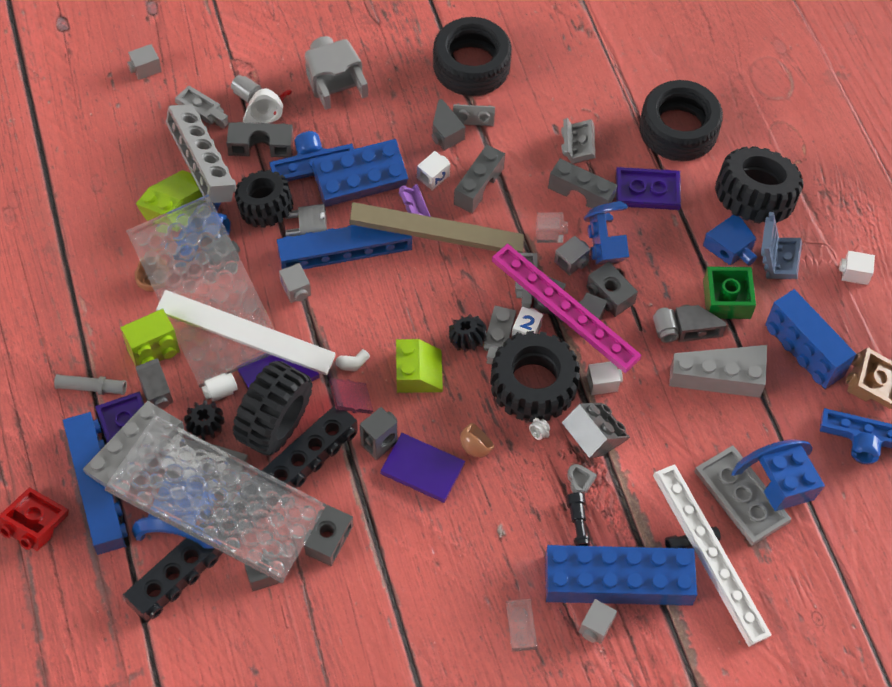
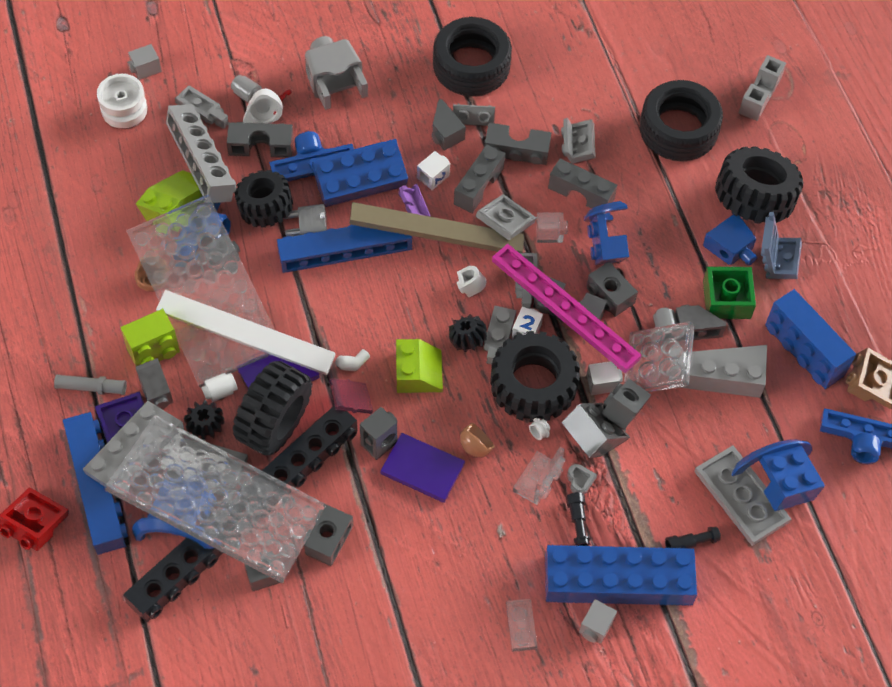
light grey brick [279,263,311,303] -> none
light grey brick [554,236,590,276] -> none
dark purple tile [616,167,681,210] -> none
white tile [653,464,772,647] -> none
white brick [839,251,875,285] -> none
none -> white wheel [97,74,147,128]
none -> white plate [457,266,487,297]
none -> light grey tile [476,194,536,240]
none -> dark grey arch [484,123,552,165]
none -> clear bracket [513,447,566,505]
none -> dark grey brick [602,379,651,430]
none -> clear plate [623,321,695,392]
none -> light grey arch [739,55,786,121]

